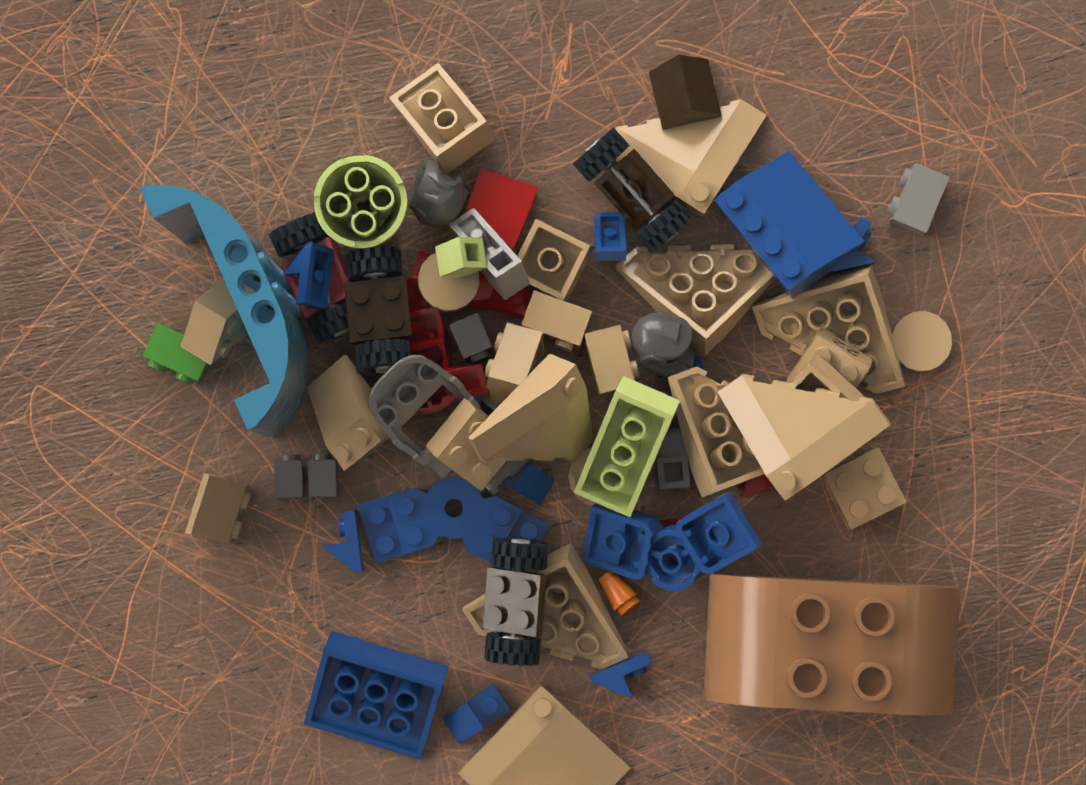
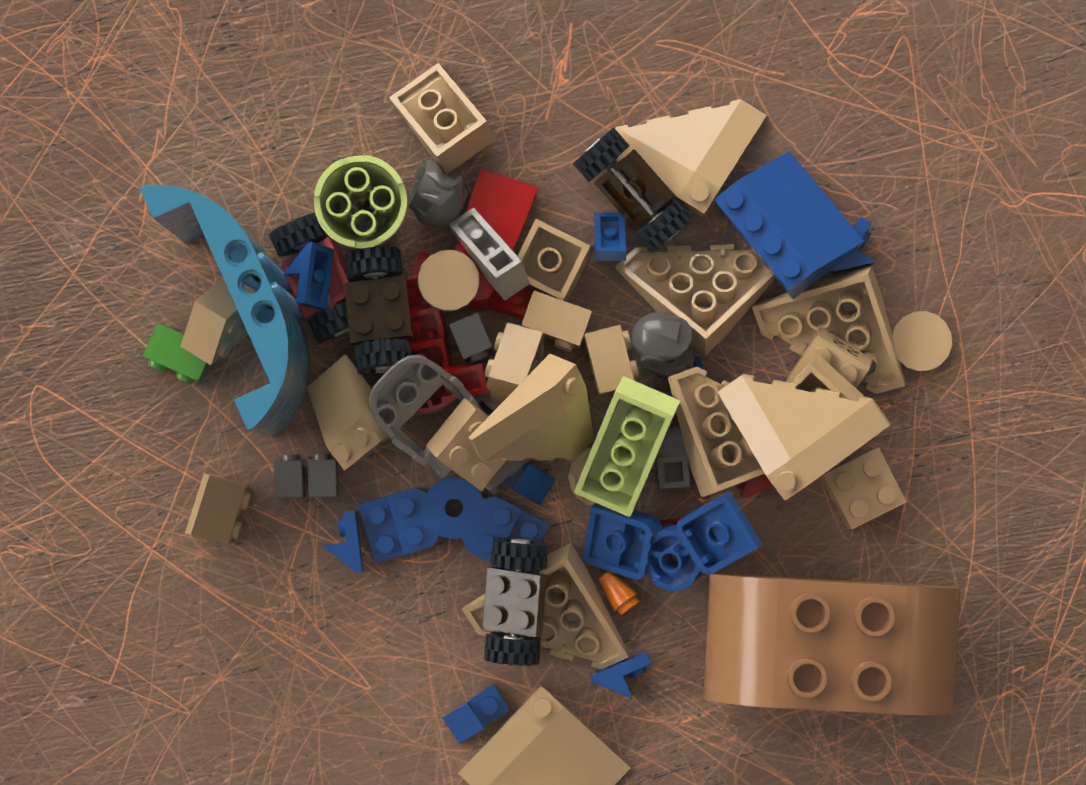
blue slope [304,631,449,760] -> none
yellowish green brick [435,237,487,277] -> none
dark brown slope [649,55,722,130] -> none
light grey brick [887,163,949,236] -> none

